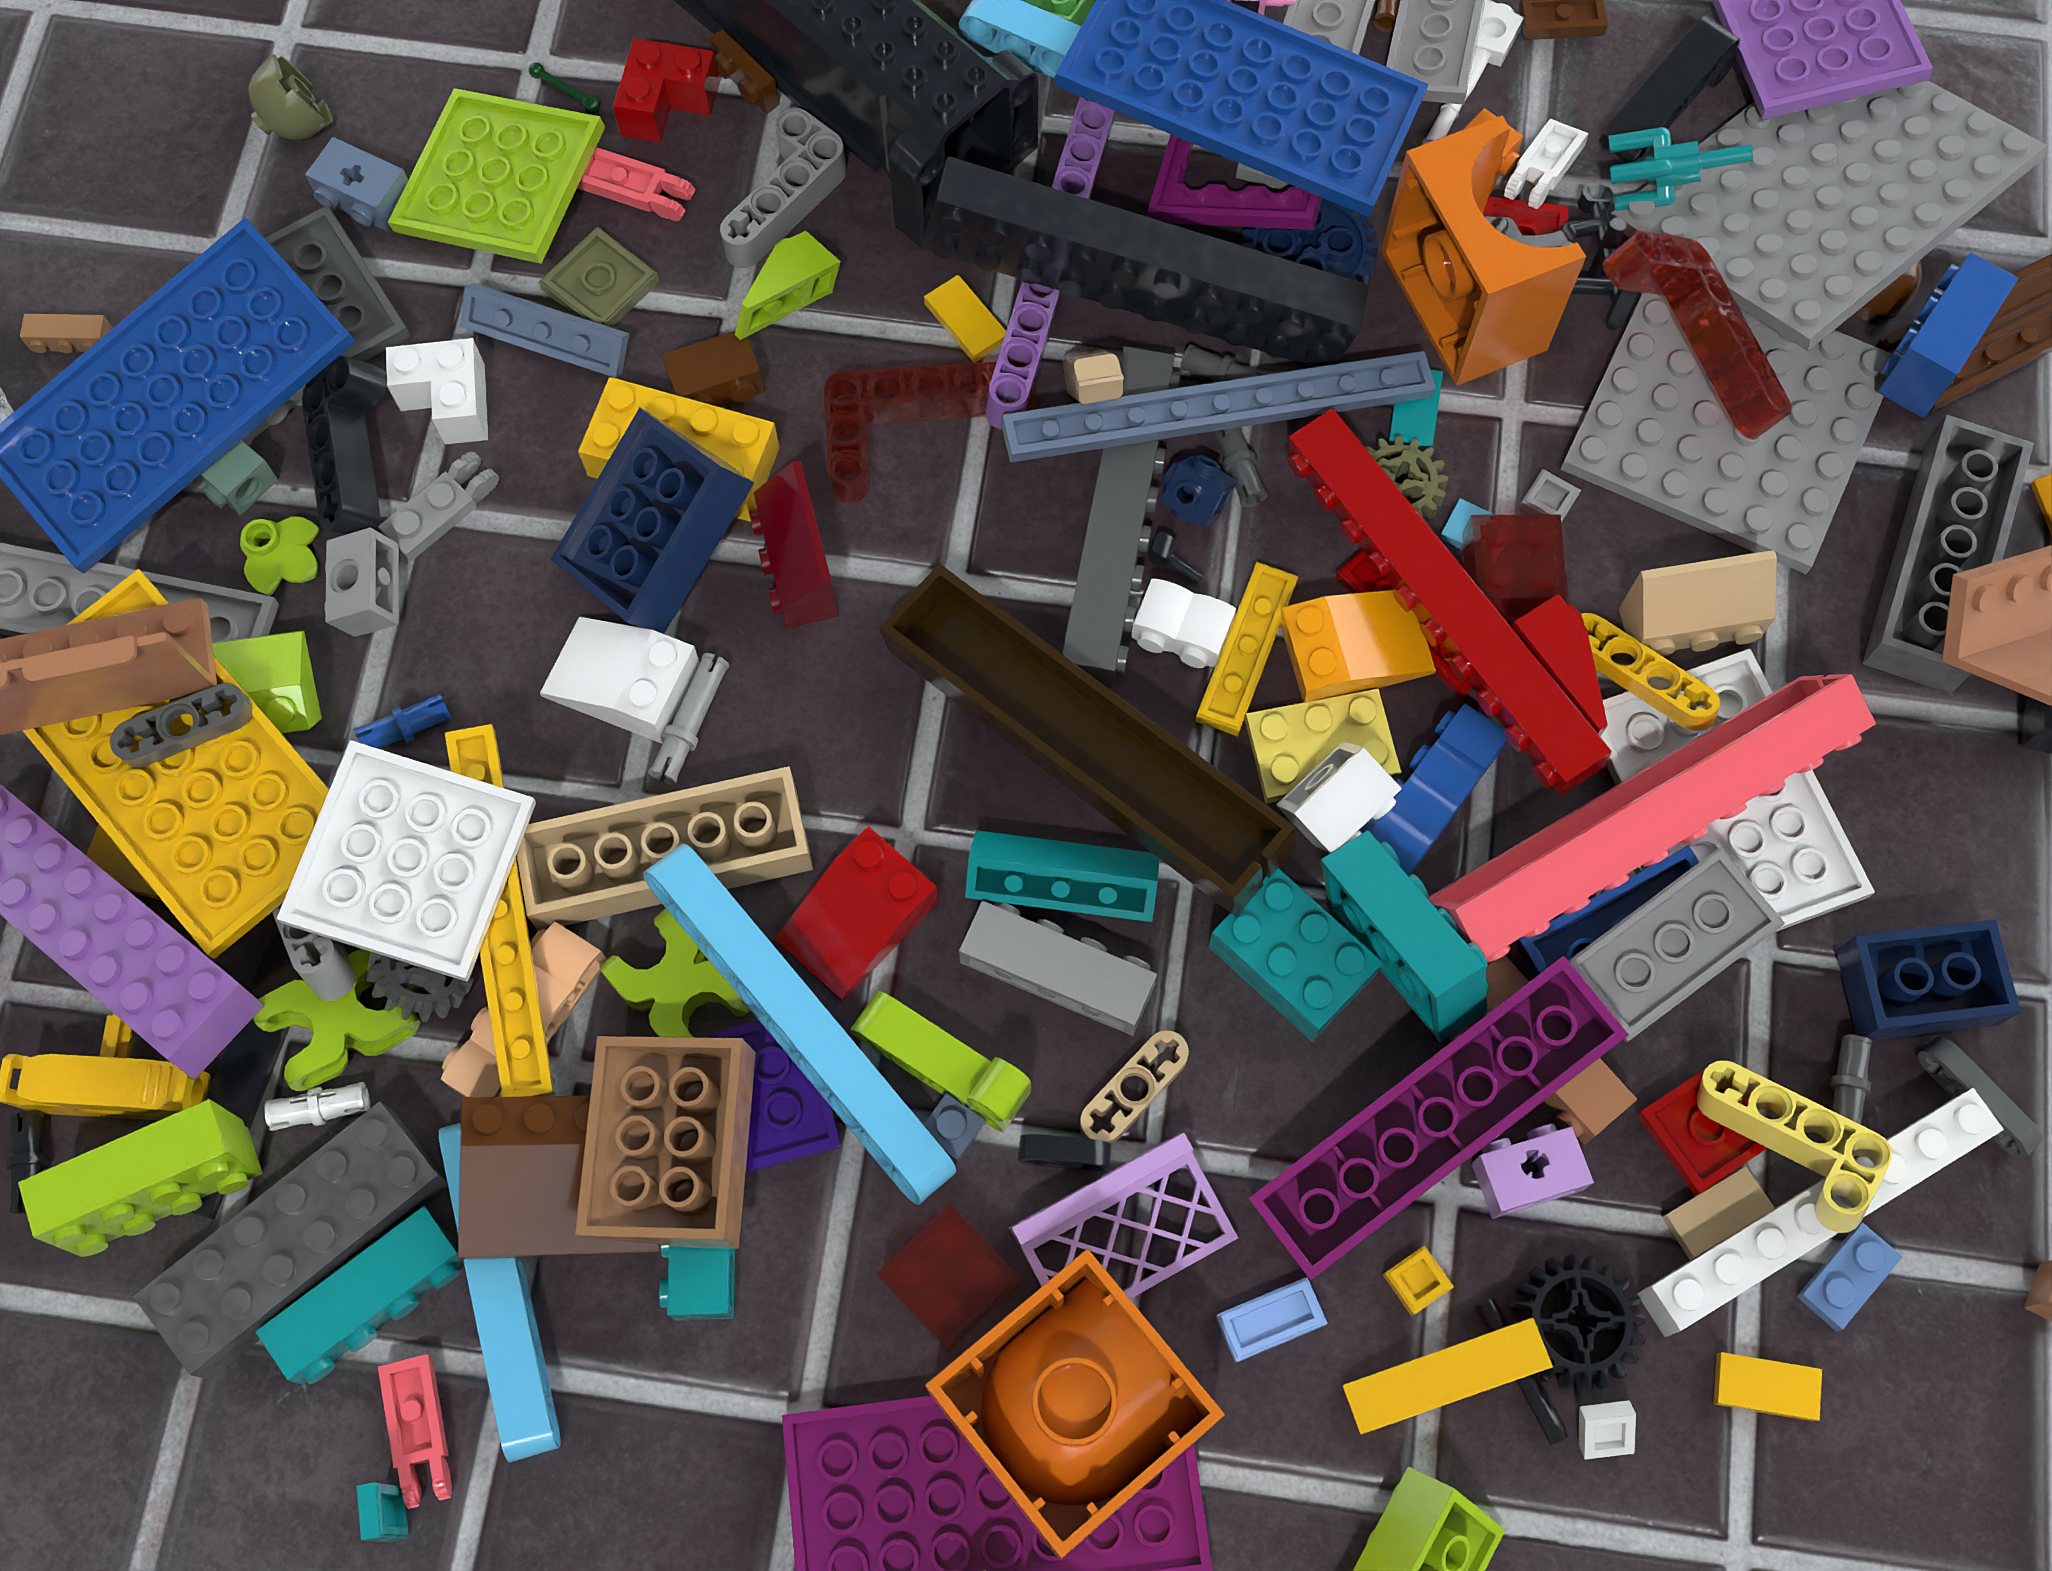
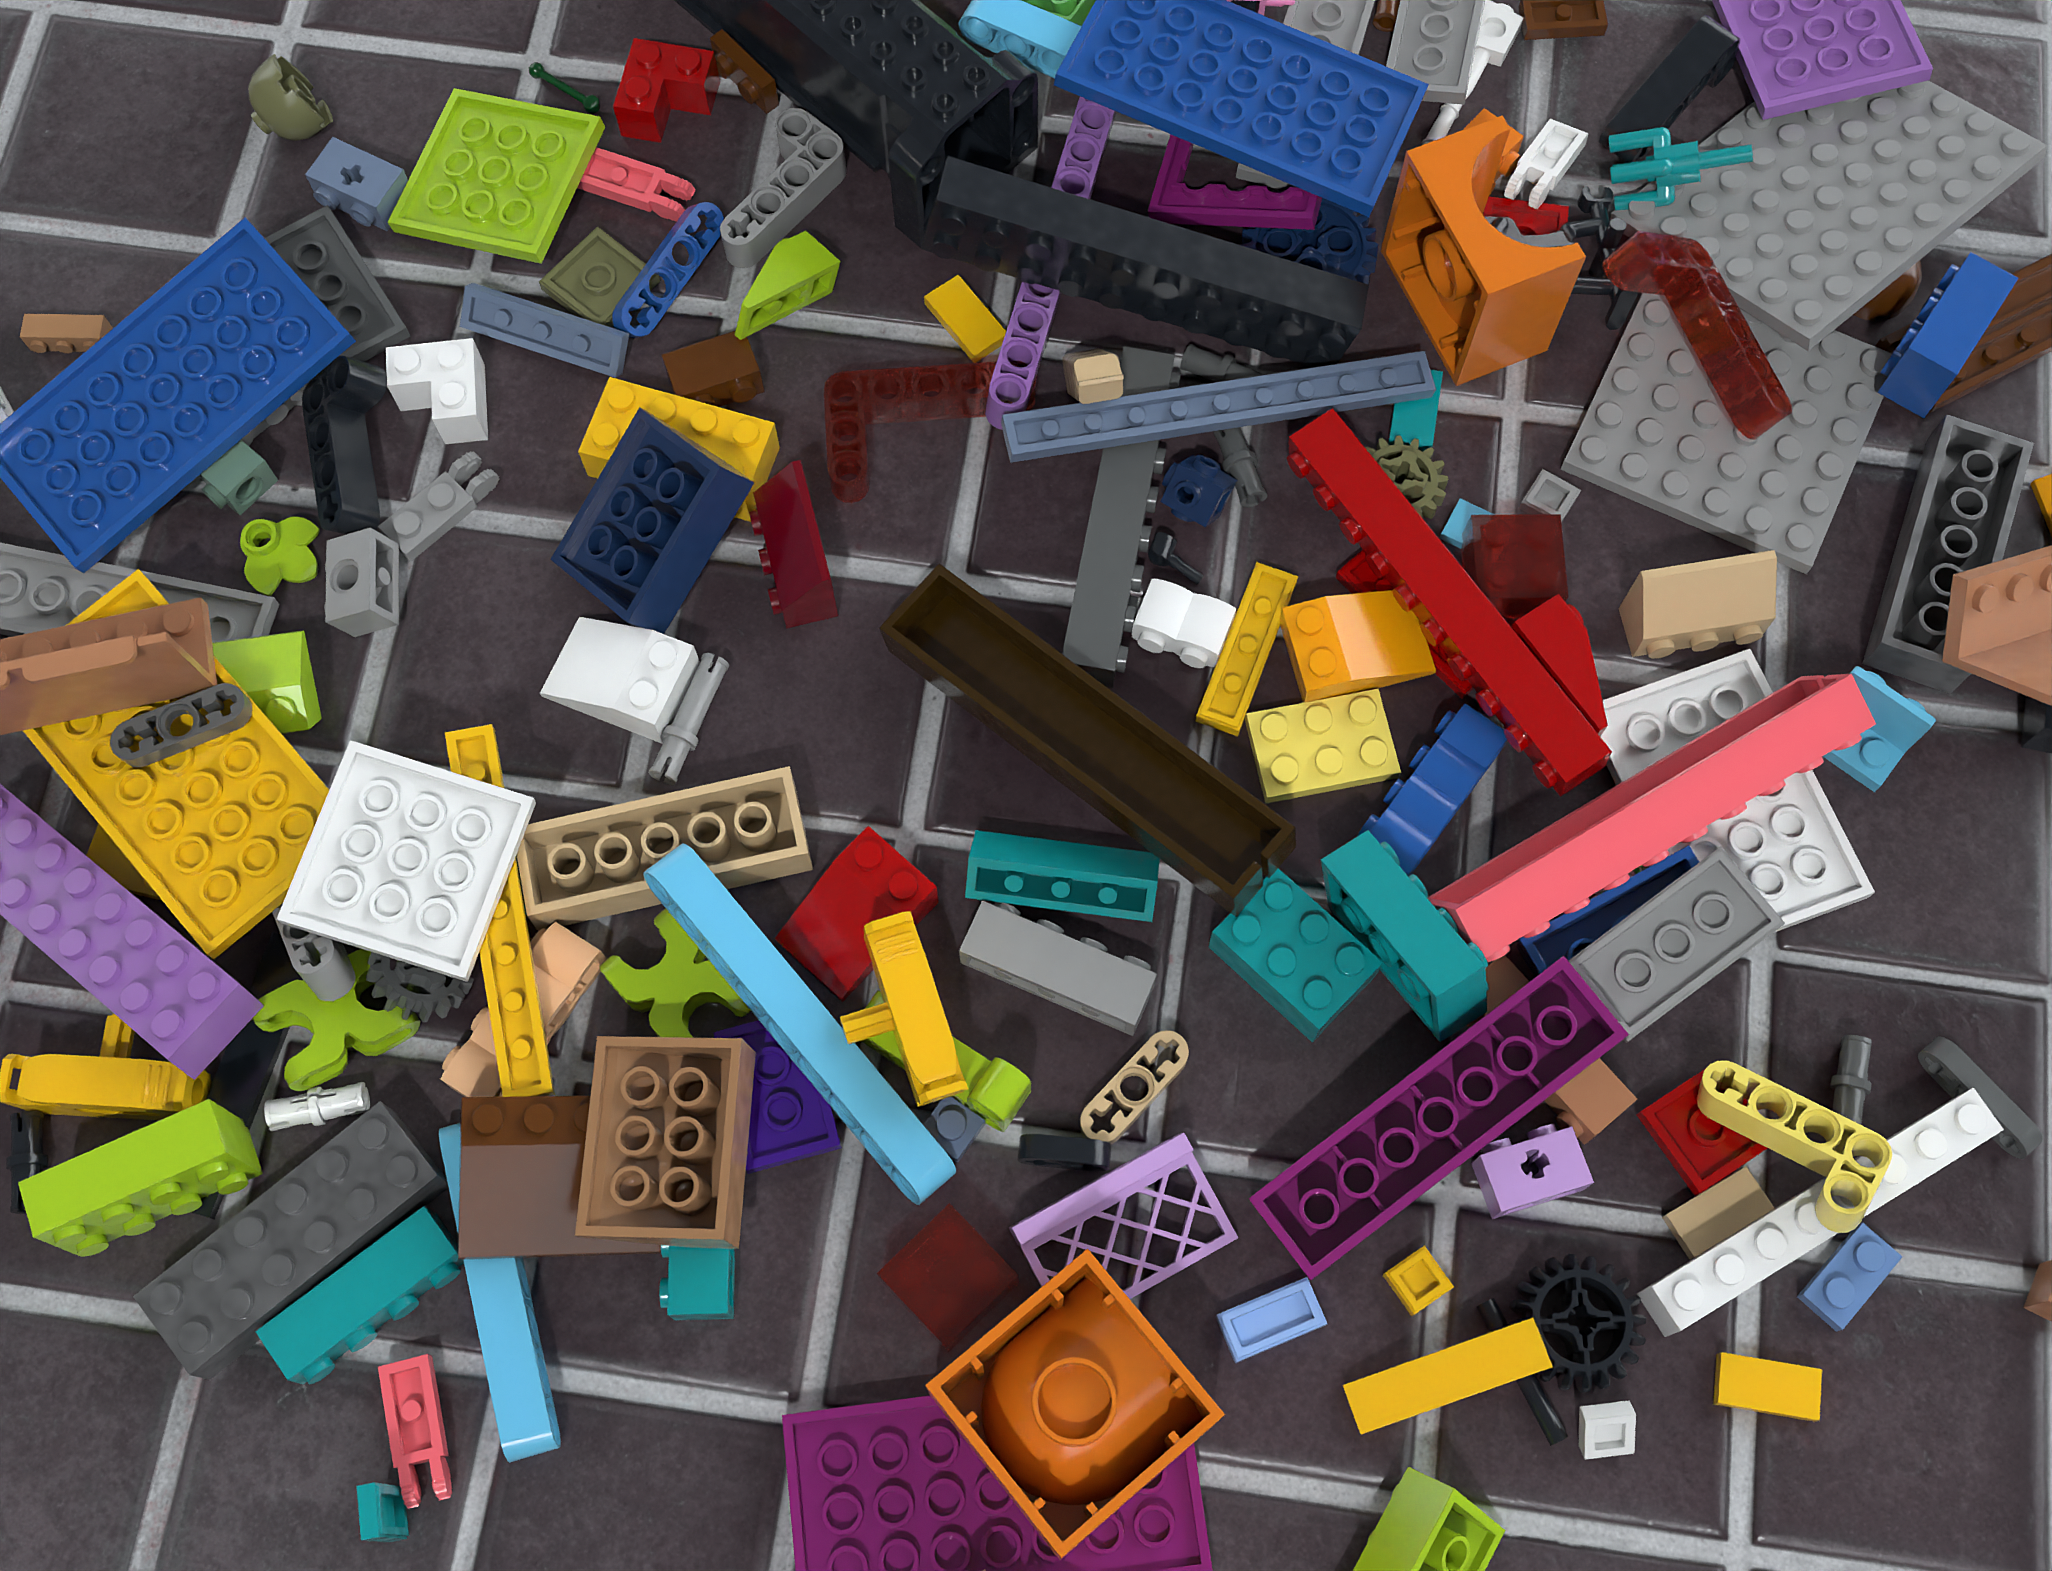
blue pin [353,693,452,749] -> none
white brick [1276,742,1402,854] -> none
yellow beam [1581,613,1720,731] -> none
dark blue brick [1836,919,2021,1041] -> none
none -> blue beam [612,202,724,338]
none -> yellow piece [840,911,968,1107]
none -> medium azure bracket [1823,666,1936,792]

